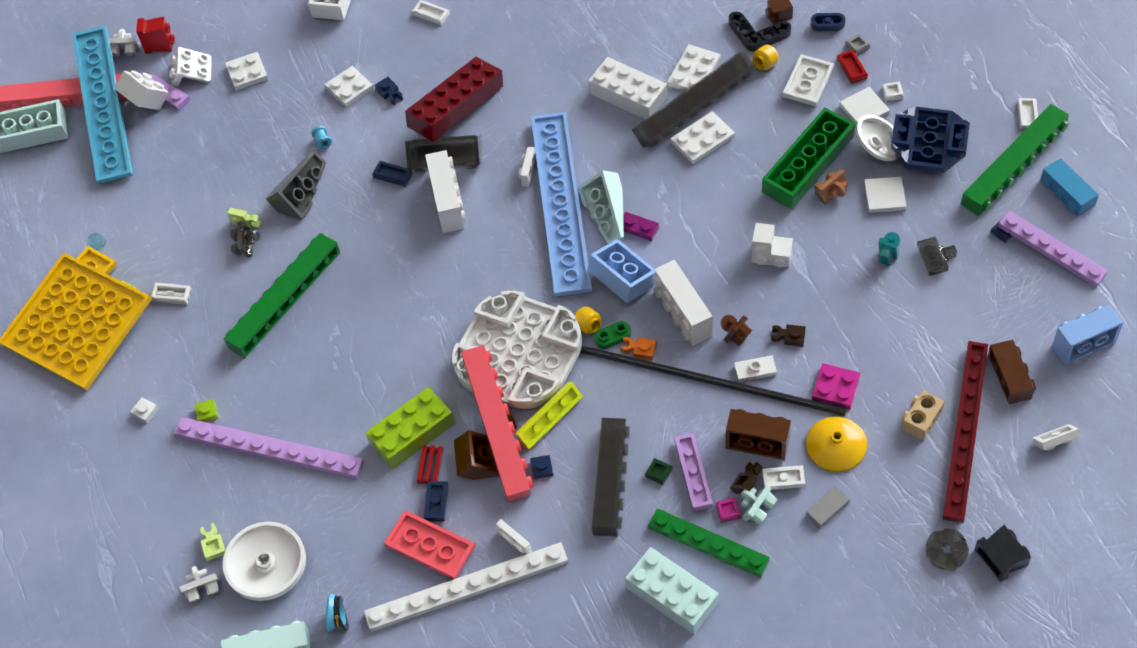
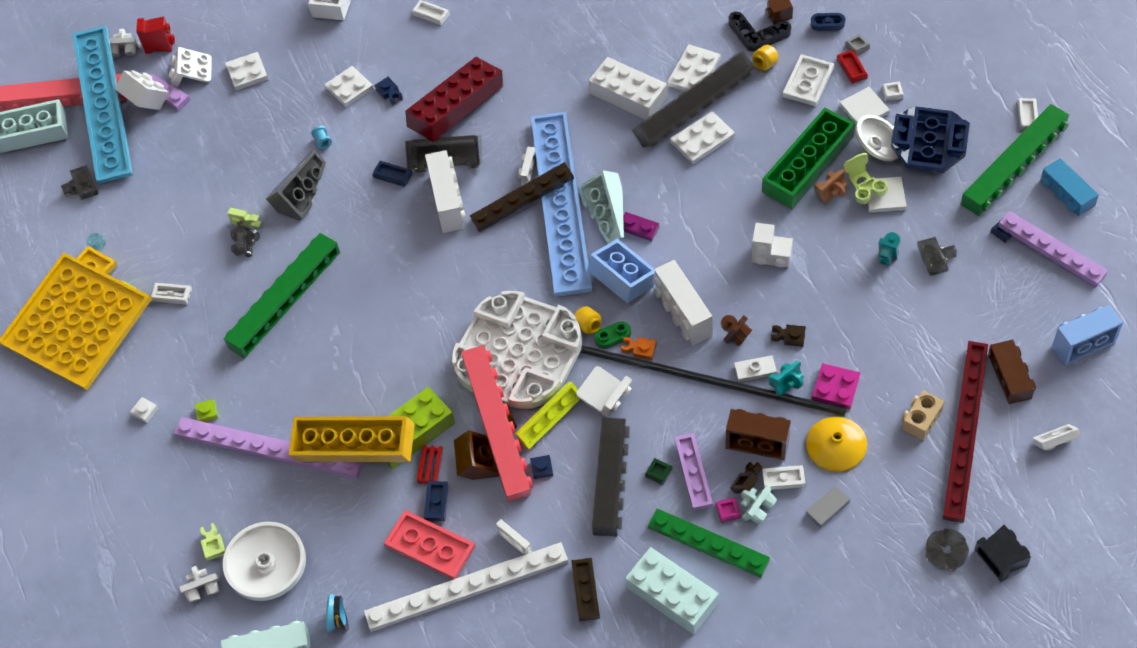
none -> clear smoke hinge [61,165,98,200]
none -> yellow brick [289,416,415,462]
none -> dark brown plate [469,162,574,232]
none -> dark brown plate [571,558,600,622]
none -> white bracket [576,366,632,417]
none -> teal hips [768,360,804,396]
none -> yellowish green piece [843,153,888,204]

